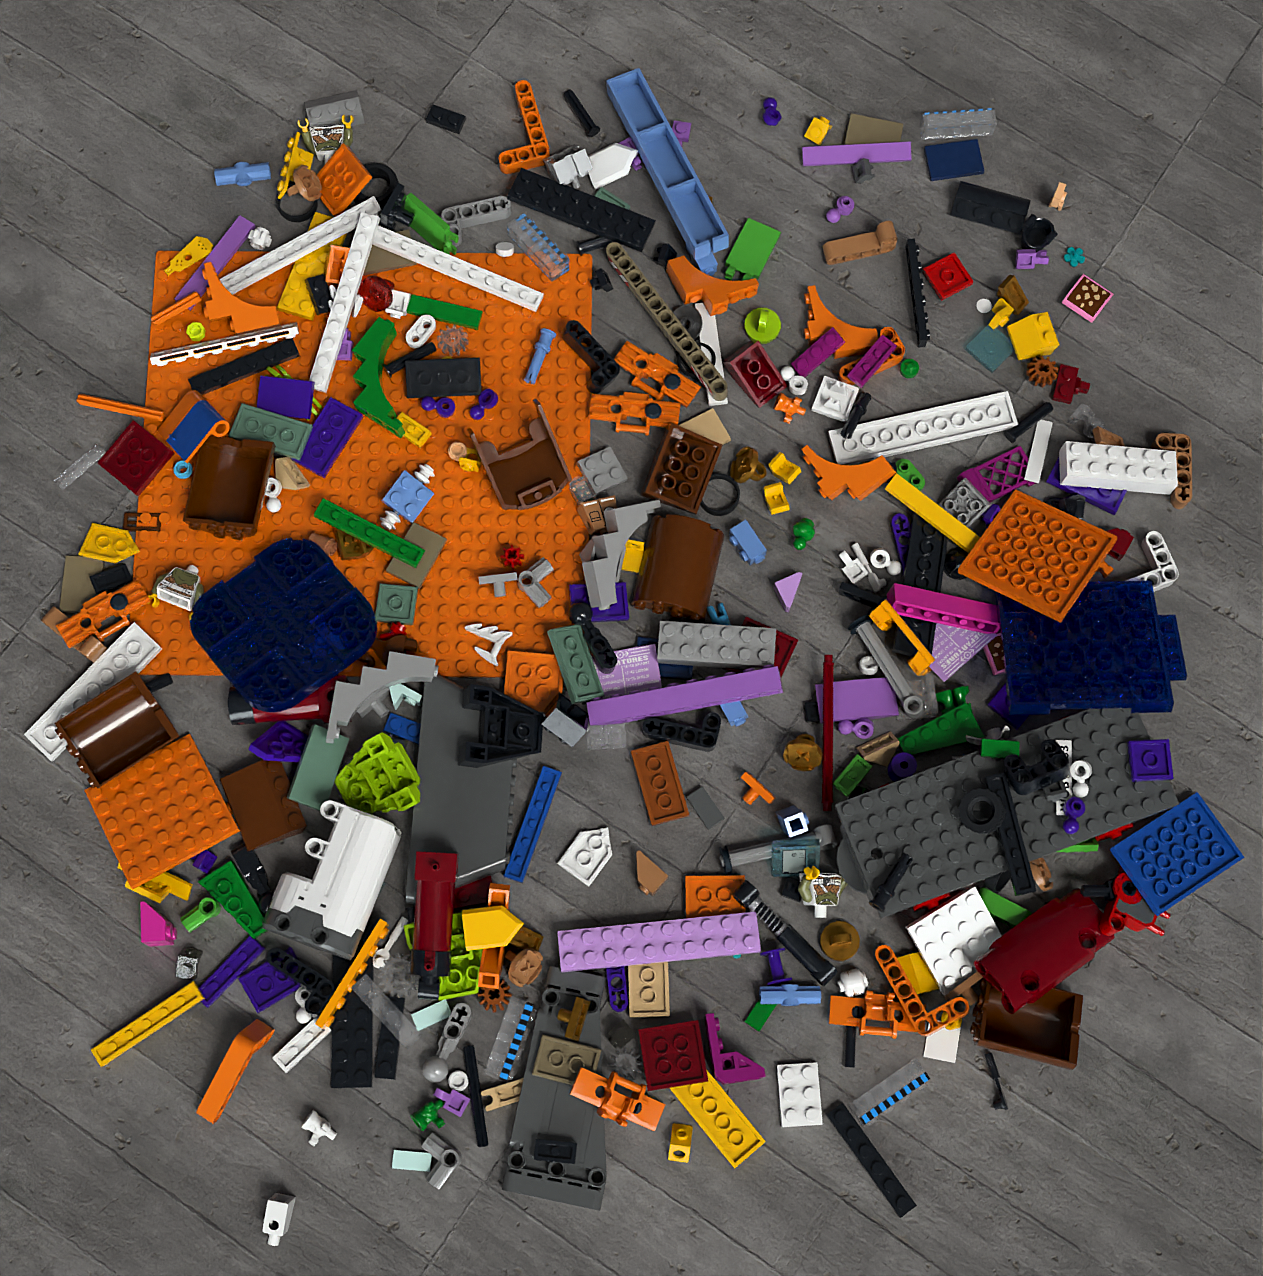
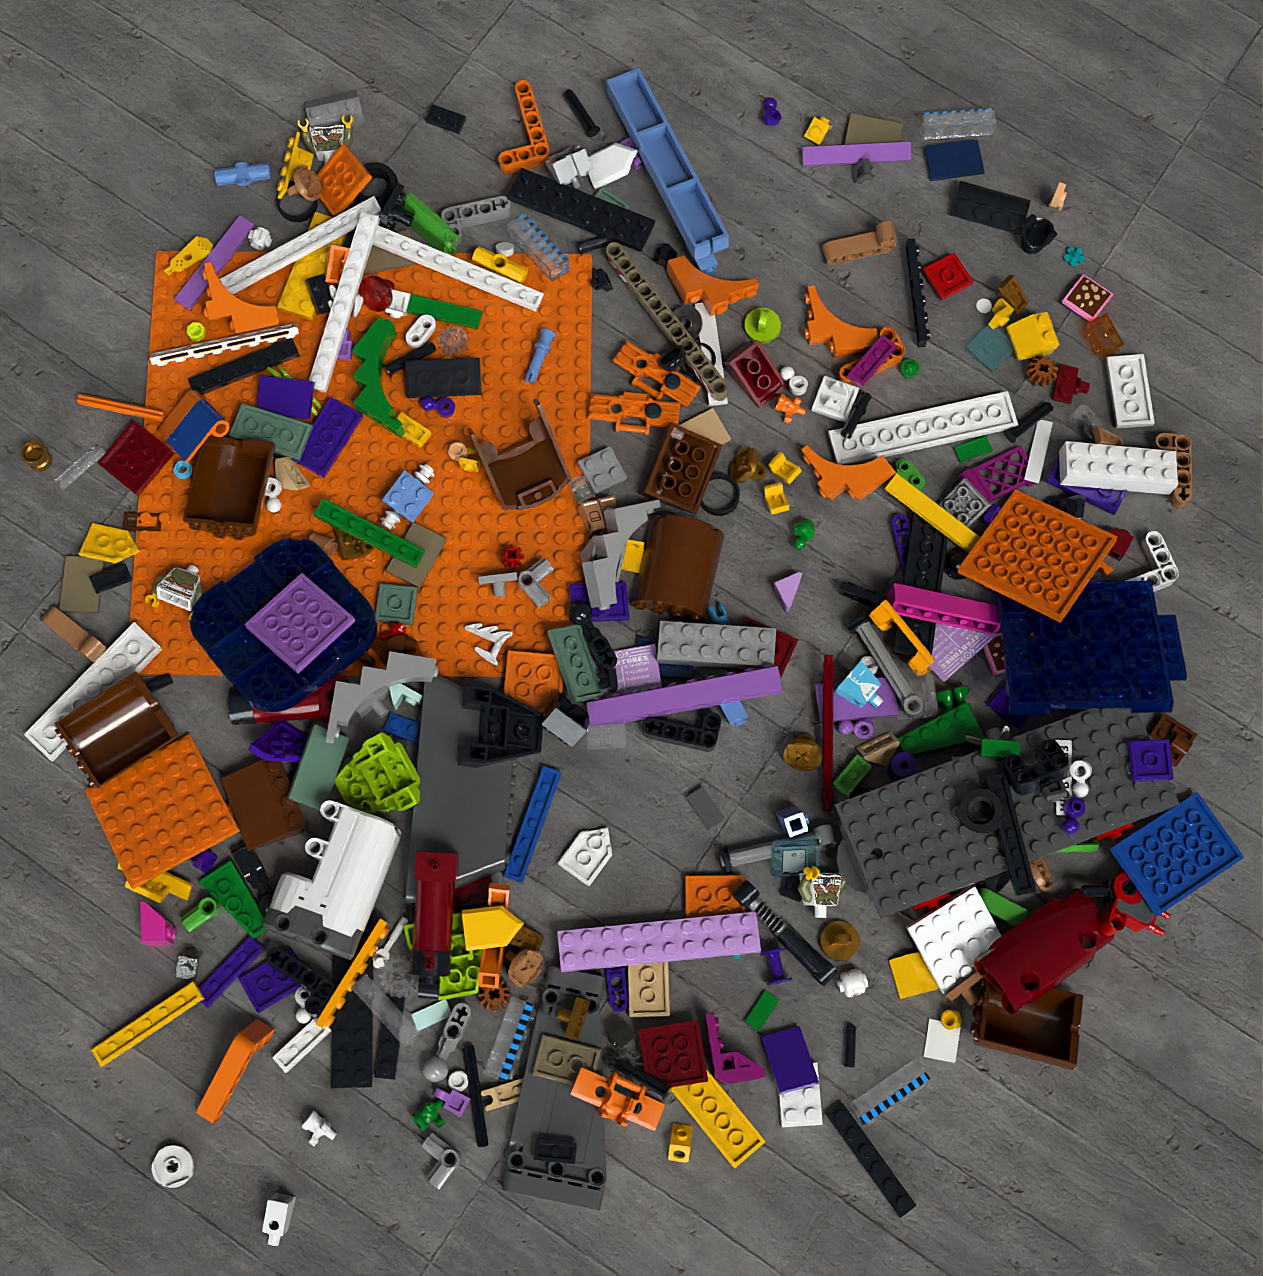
orange piece [56,579,151,648] -> none
orange axle [151,291,202,326] -> none
light aqua piece [392,1150,432,1172] -> none
dark purple plate [470,389,498,420] -> none
black beam [562,320,620,394] -> none
dark orange plate [631,741,689,826] -> none
medium nougat slope [636,850,668,896] -> none
medium lavender plate [672,121,691,147] -> none
bright green tile [725,218,781,281] -> none
medium blue brick [728,520,767,565] -> none
orange tile [741,772,776,805] -> none
medium blue piece [759,984,821,1006] -> none
magenta plate [791,327,845,378] -> none
black tile [804,701,820,723] -> none
medium lavender plate [826,196,854,223] -> none
orange piece [829,990,926,1039] -> none
white plate [839,551,869,584] -> none
white piece [851,543,886,592] -> none
black pin [868,853,913,913] -> none
white plate [870,548,902,576] -> none
orange beam [875,945,970,1036] -> none
black piece [984,1052,1008,1110] -> none
medium lavender plate [1015,249,1049,269] -> none
none -> pearl gold wheel [21,440,52,472]
none -> white plate [152,1145,194,1188]
none -> medium lavender plate [245,573,355,673]
none -> yellow piece [472,246,528,284]
none -> black tile [598,668,618,692]
none -> black axle [614,1059,672,1101]
none -> black piece [658,345,686,372]
none -> dark purple tile [761,1026,819,1095]
none -> medium azure torso [834,661,884,708]
none -> green piece [954,436,993,463]
none -> clear orange window [1082,313,1124,360]
none -> white plate [1106,354,1155,429]
none -> reddish brown plate [1149,713,1198,767]

